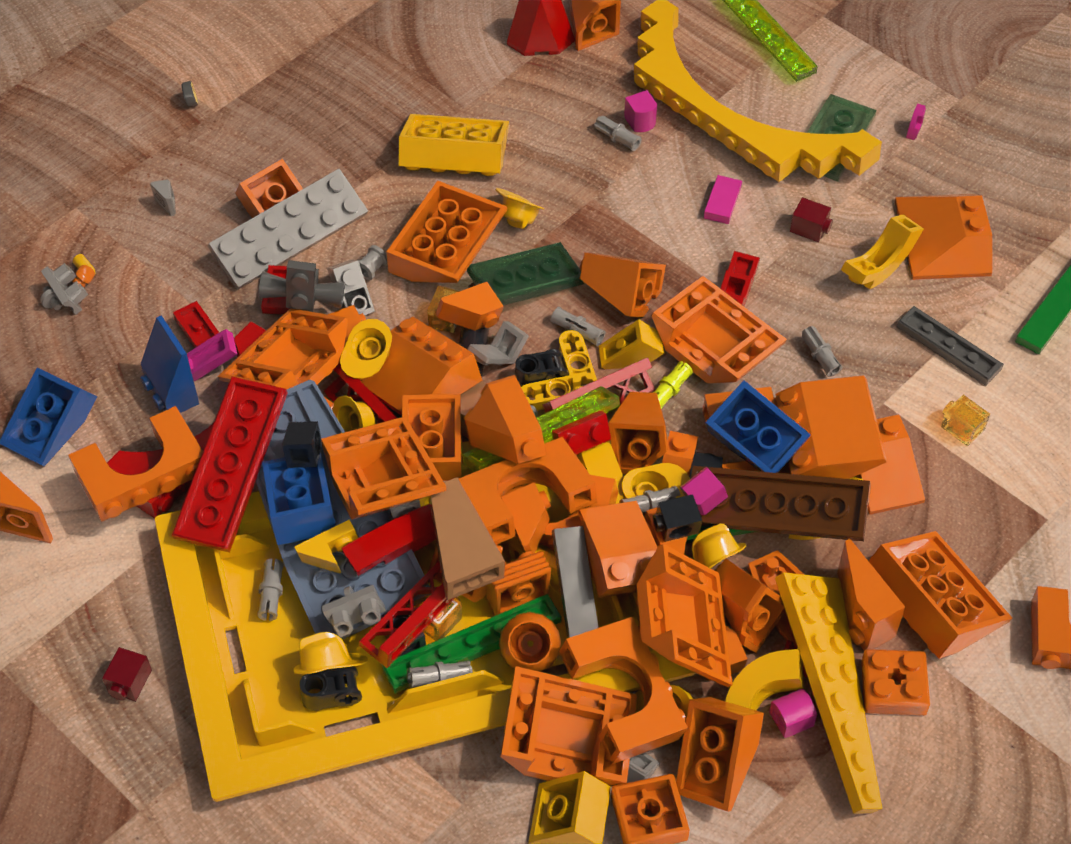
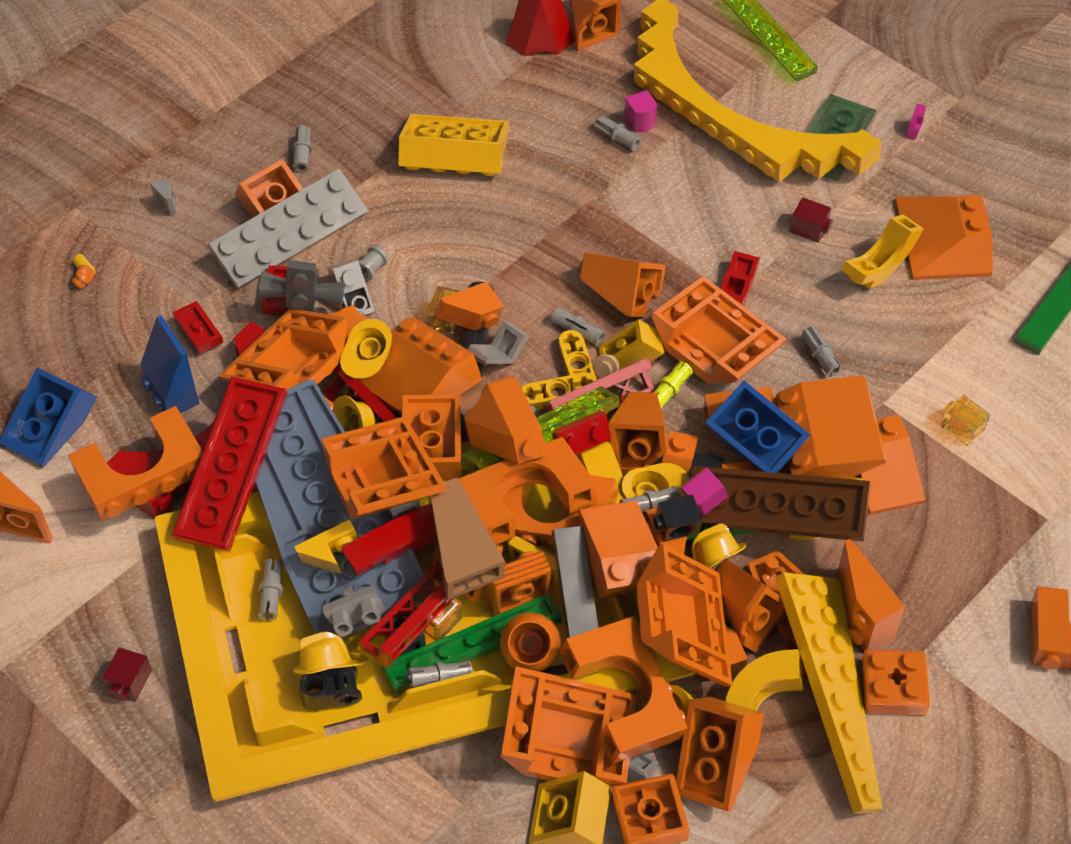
light grey hips [40,263,88,314] -> none
dark grey tile [181,80,198,107] -> none
dark pink tile [187,329,237,382] -> none
blue slope [262,453,336,545] -> none
black brick [282,421,322,468] -> none
orange slope [386,181,507,283] -> none
clear green tile [467,242,585,306] -> none
yellow piece [495,188,545,229] -> none
orange slope [501,482,551,553] -> none
black piece [515,349,569,387] -> none
dark pink tile [704,175,742,224] -> none
dark pink piece [769,689,817,738] -> none
orange slope [869,531,1012,659] -> none
dark grey tile [897,306,1004,386] -> none
none -> light grey axle [292,125,312,173]
none -> tan plate [592,354,619,379]

